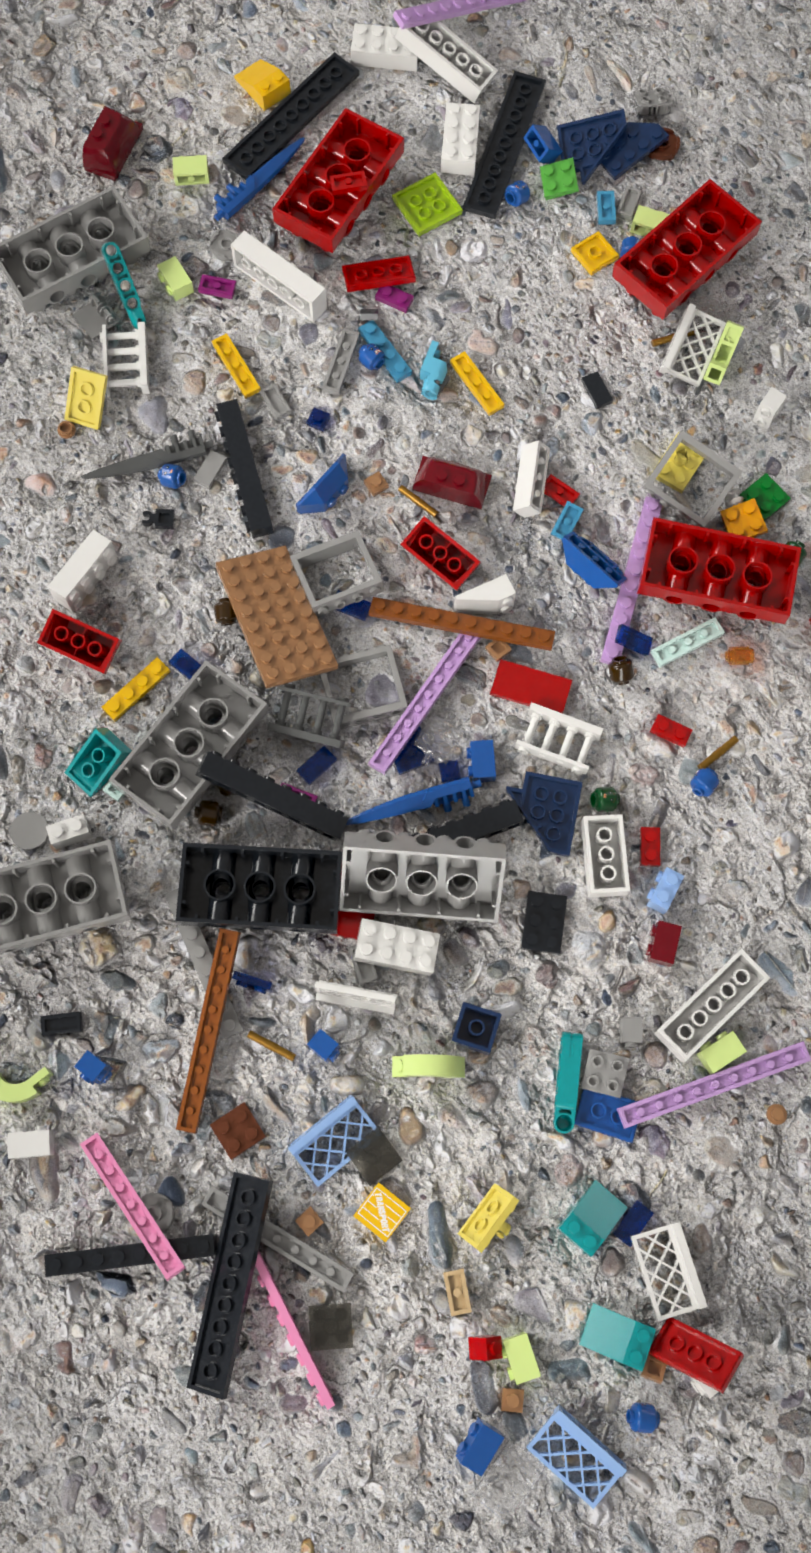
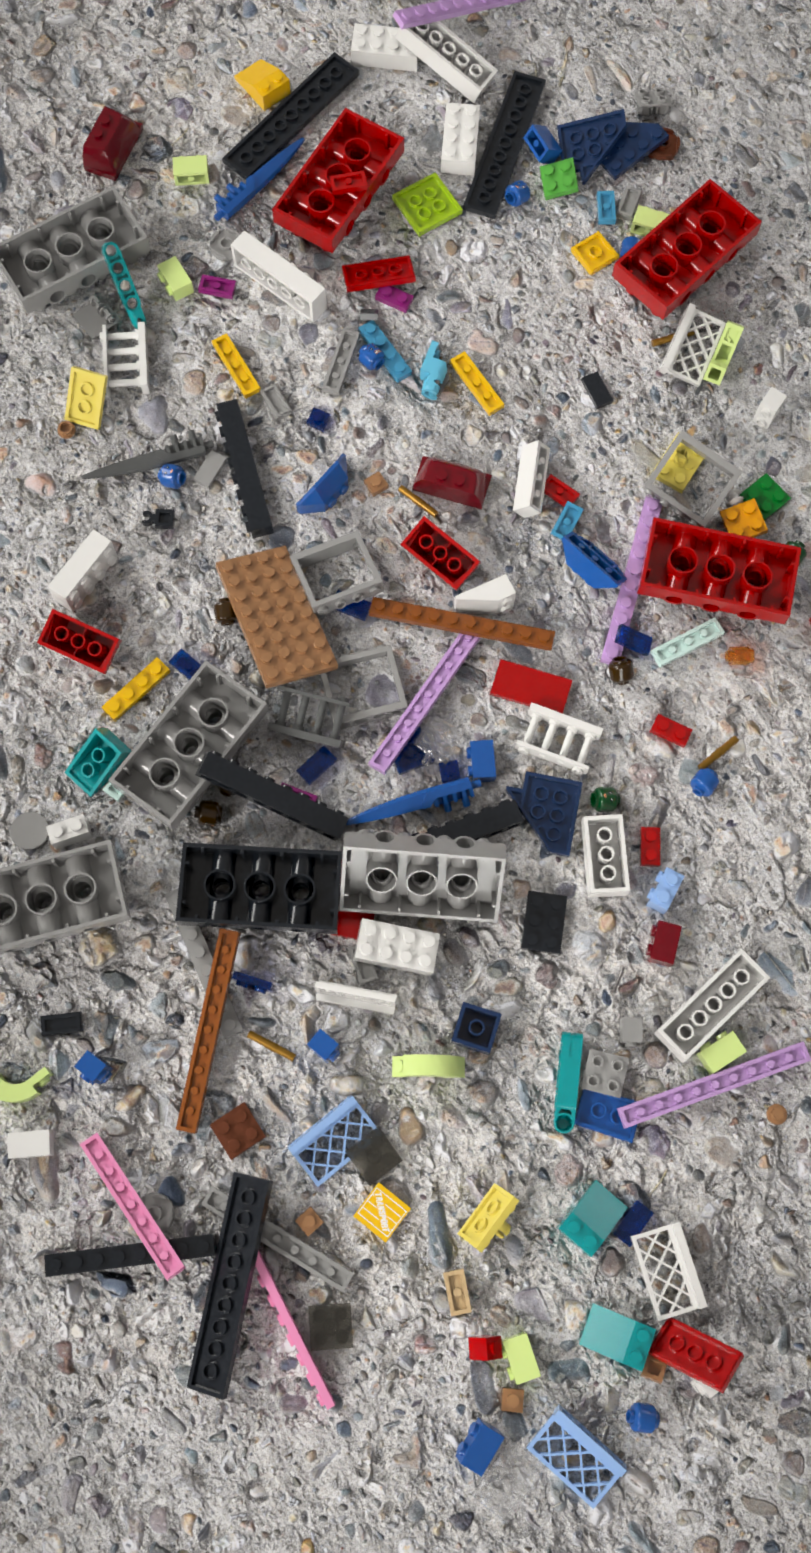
medium nougat plate [485,640,512,662] -> none

